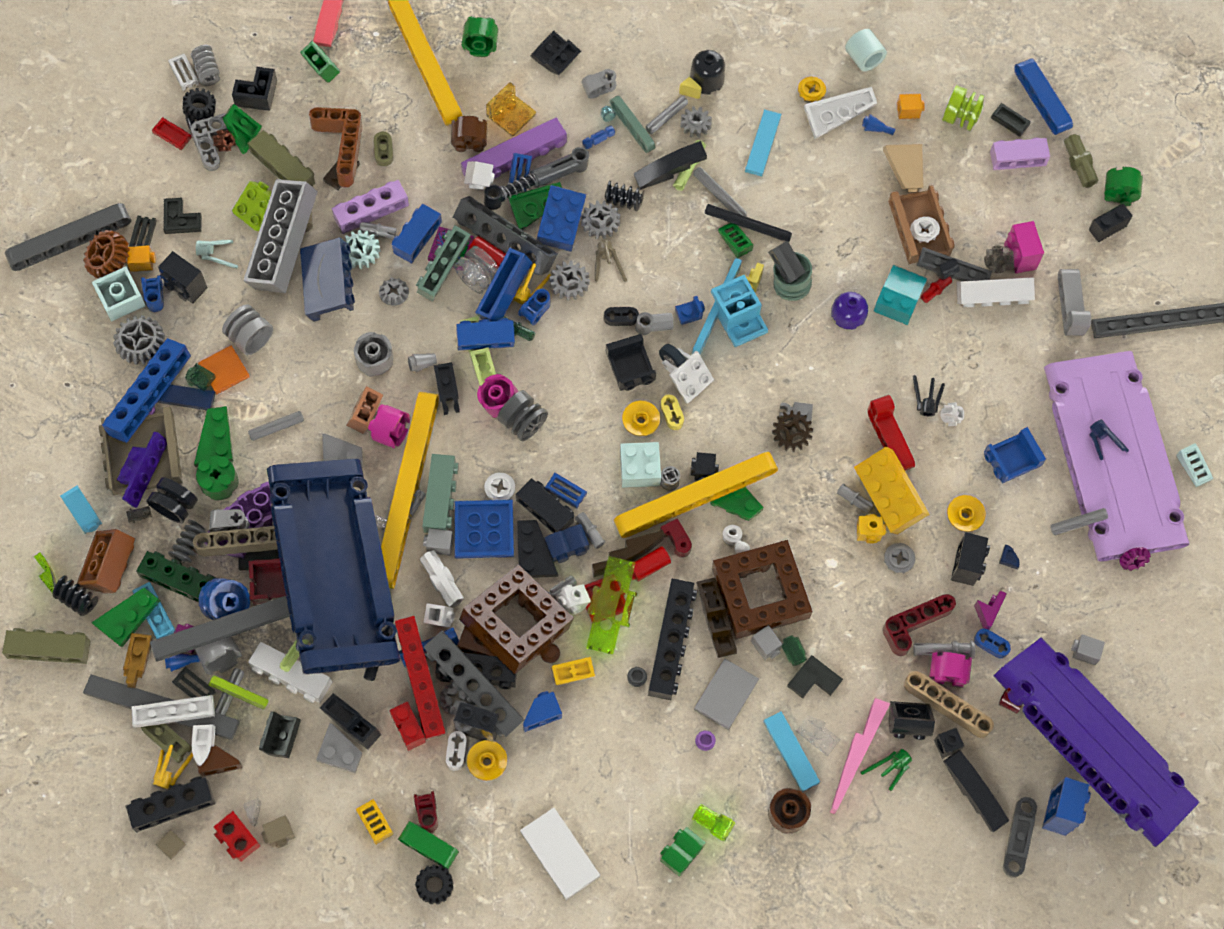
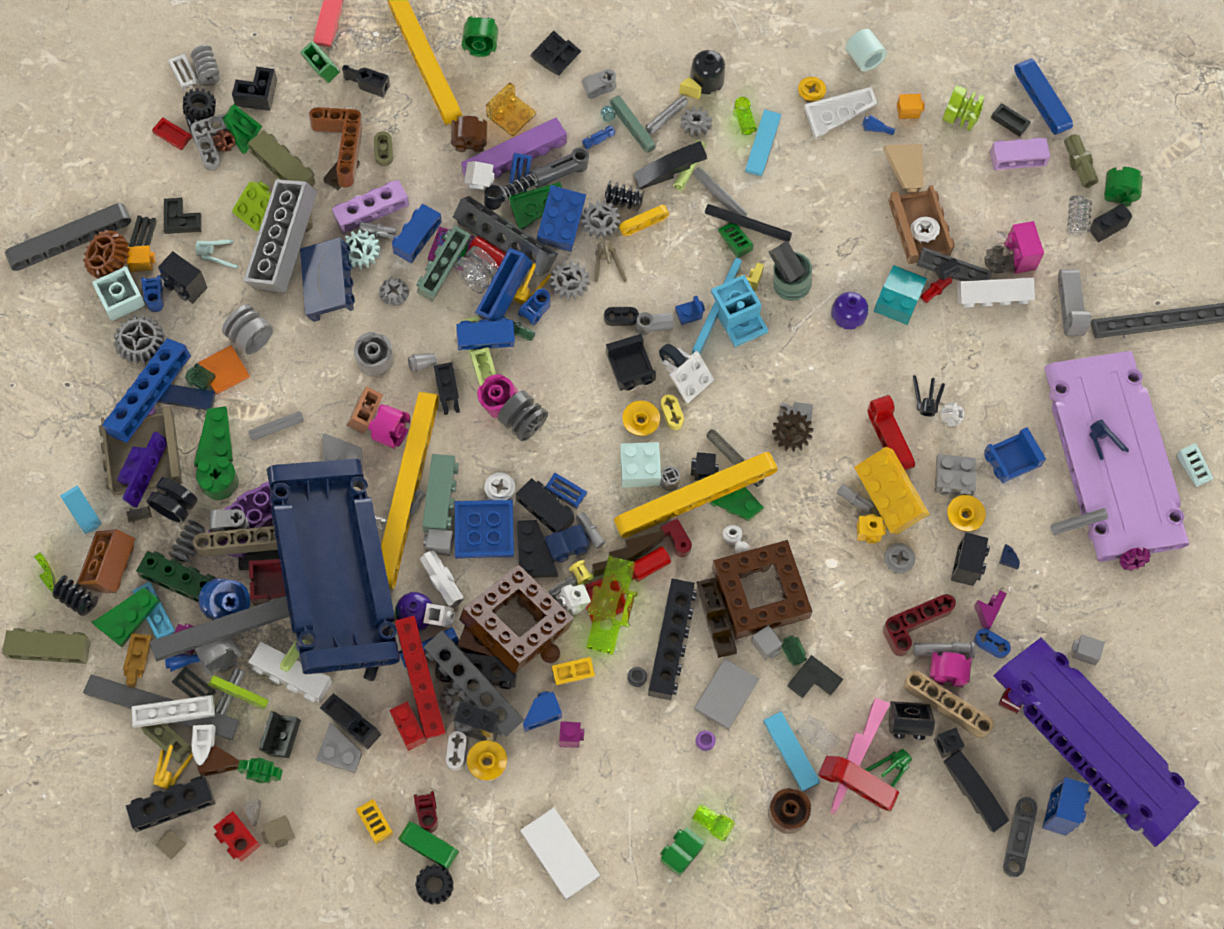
none -> green gear [237,757,283,784]
none -> black piece [342,65,390,98]
none -> dark purple cylinder [395,592,432,632]
none -> magenta brick [559,721,584,748]
none -> light yellow bush [569,560,594,585]
none -> yellow beam [619,205,670,237]
none -> clear smoke axle [706,429,764,487]
none -> clear neon green piece [733,97,757,136]
none -> beam [818,756,899,812]
none -> light grey plate [935,454,976,496]
none -> clear piece [1067,195,1092,236]

